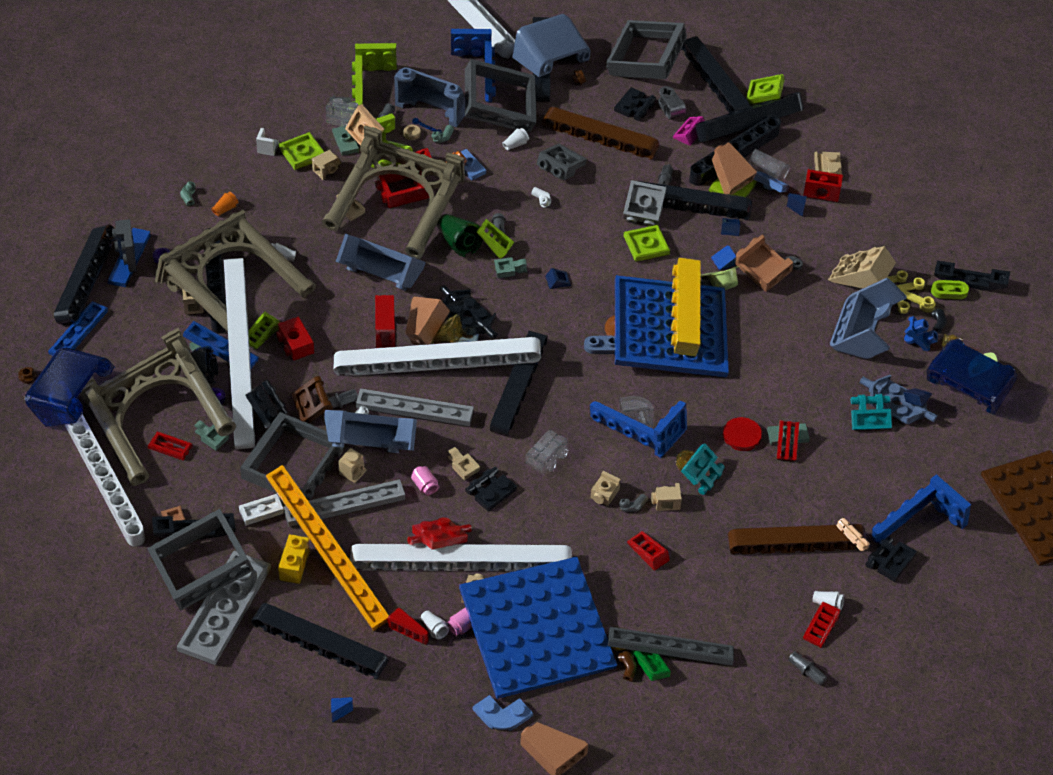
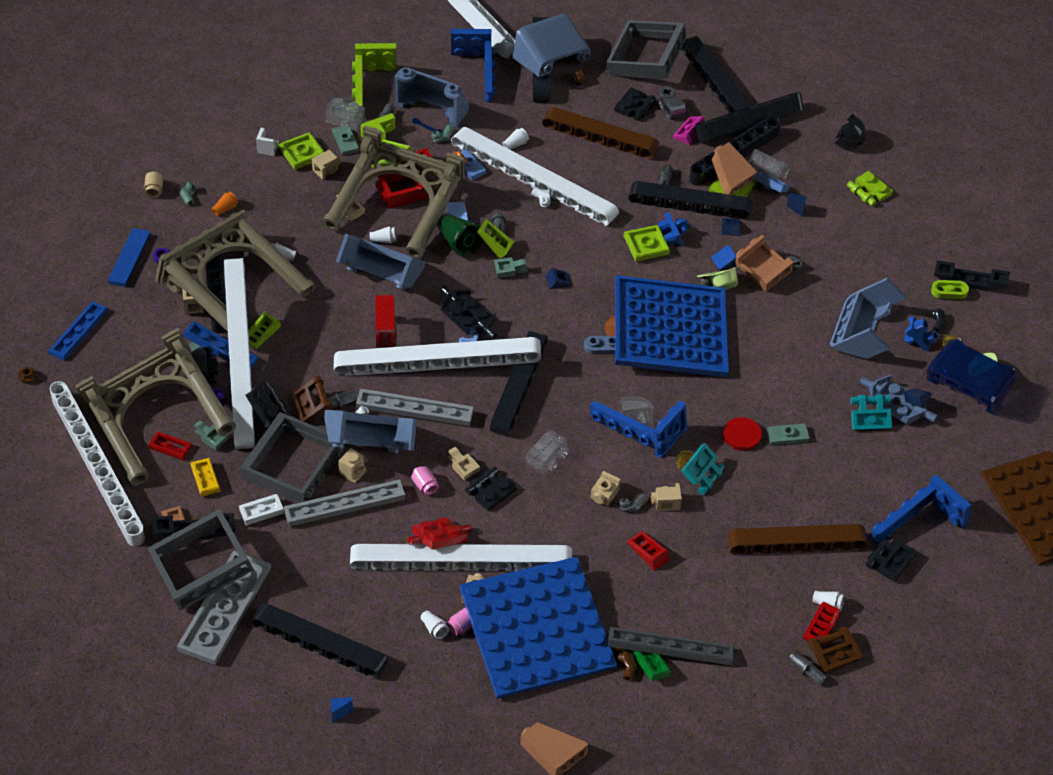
clear blue windscreen [25,348,115,427] -> none
black beam [54,224,115,324] -> none
dark grey plate [112,219,136,272] -> none
light orange plate [266,465,389,631] -> none
red brick [276,316,314,361] -> none
yellow brick [278,534,310,584] -> none
light nougat plate [345,104,384,146] -> none
red slope [388,608,429,645] -> none
tan tile [404,125,421,140] -> none
nougat slope [405,297,450,346] -> none
clear yellow slope [431,314,463,344] -> none
dark grey window [465,59,536,132] -> none
medium blue plate [473,695,533,731] -> none
dark grey plate [536,143,587,180] -> none
light grey plate [623,180,666,226] -> none
yellow brick [671,258,701,356] -> none
lime plate [746,74,785,104] -> none
red tile [776,420,799,461] -> none
red brick [803,169,843,202] -> none
tan plate [814,152,842,175] -> none
tan slope [828,246,896,289] -> none
light nougat axle [837,518,870,551] -> none
light yellow plant [888,270,935,314] -> none
none -> tan brick [144,172,163,198]
none -> yellow plate [190,458,220,497]
none -> white cone [370,226,397,244]
none -> light blue slope [447,201,468,220]
none -> white beam [451,127,619,226]
none -> blue hips [658,212,690,246]
none -> reddish brown plate [808,626,863,674]
none -> black cylinder [834,114,866,150]
none -> lime plate [847,171,893,206]

